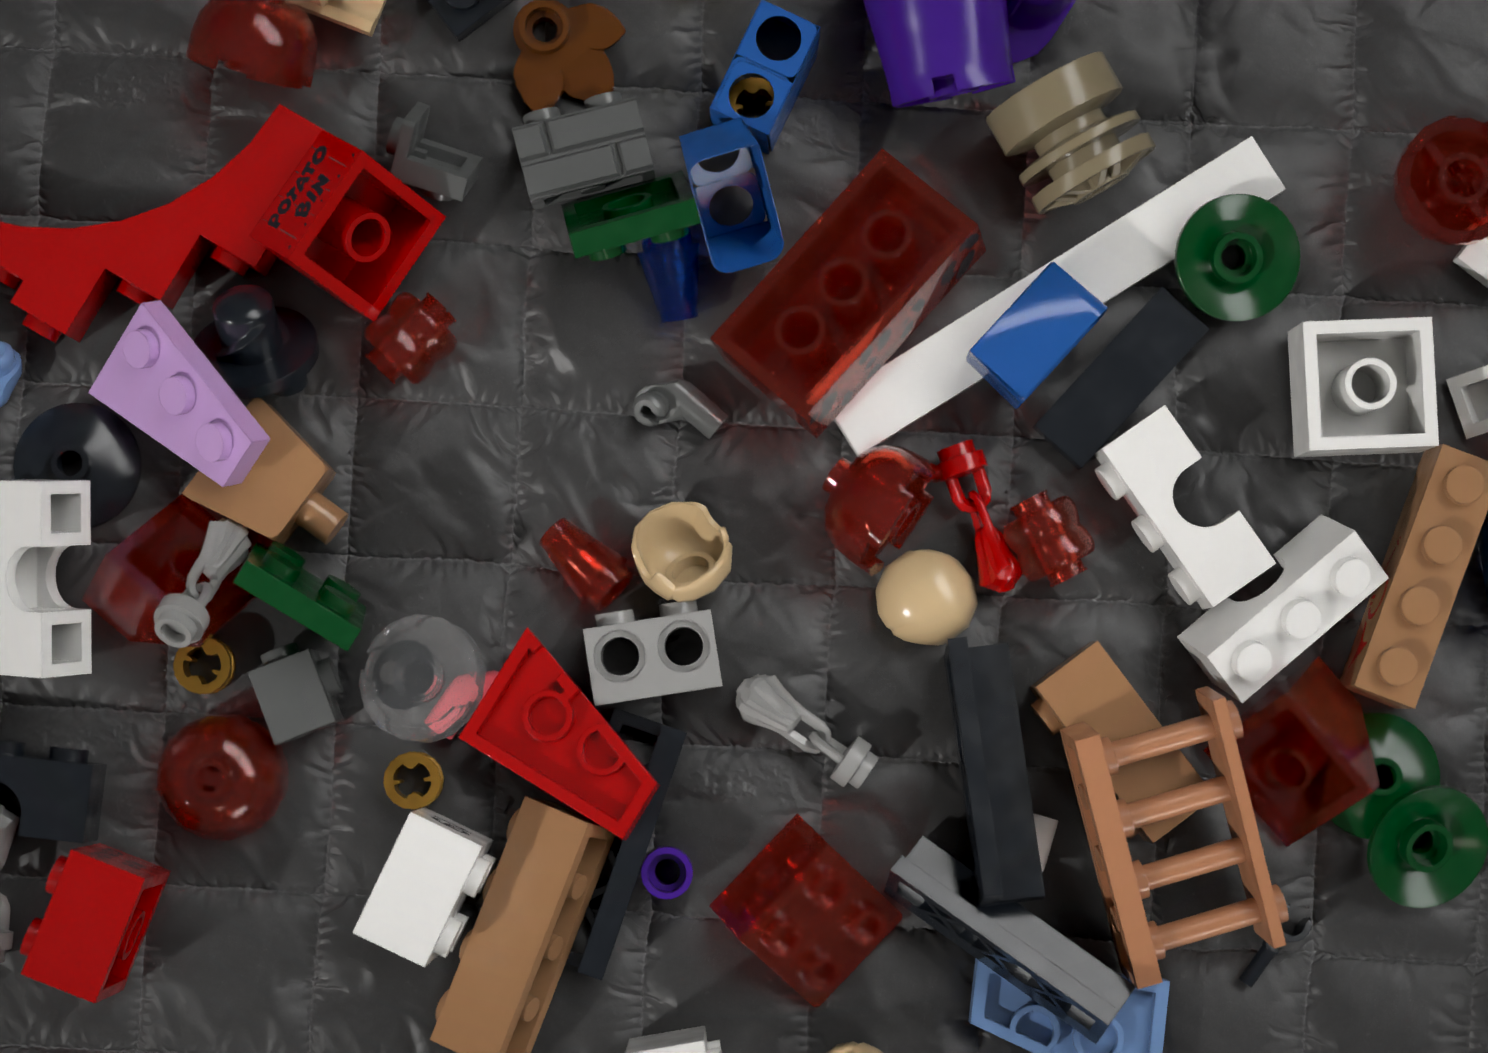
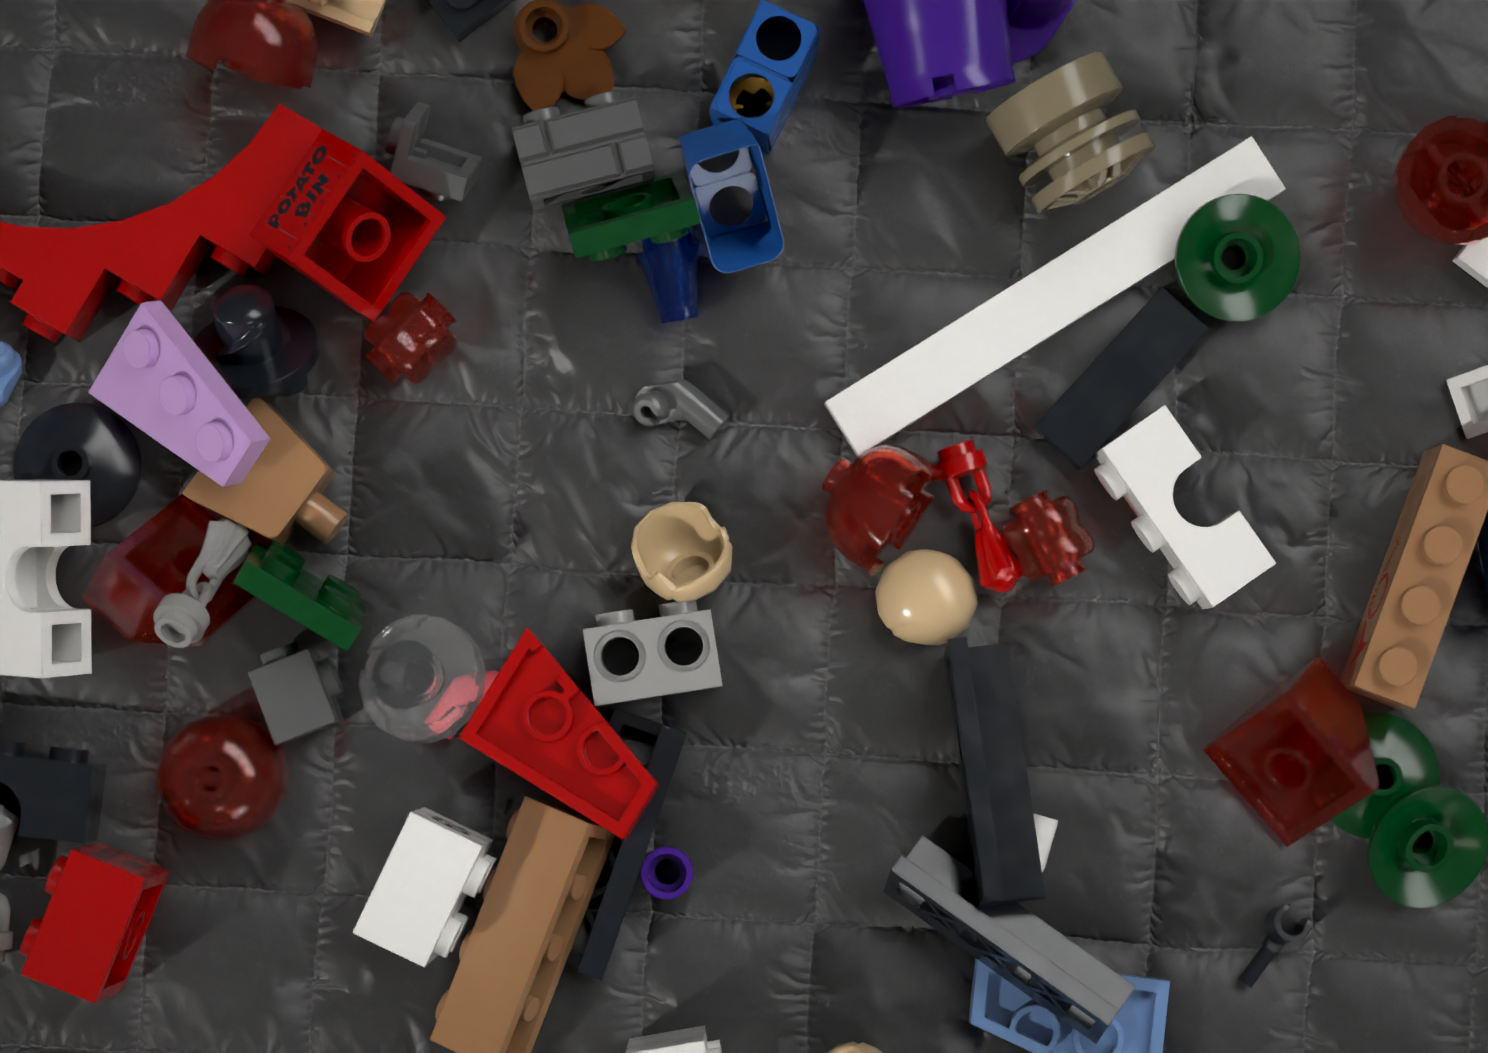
pearl gold bush [173,637,236,694] -> none
pearl gold bush [383,751,444,810] -> none
clear red cone [539,518,633,611] -> none
clear red bracket [709,813,902,1007] -> none
clear red brick [710,148,986,439] -> none
light grey piece [736,674,879,789] -> none
blue piece [966,261,1108,409] -> none
medium nougat brick [1029,641,1203,843] -> none
nougat fence [1059,686,1289,989] -> none
white arch [1177,514,1389,703] -> none
white brick [1288,317,1439,457] -> none

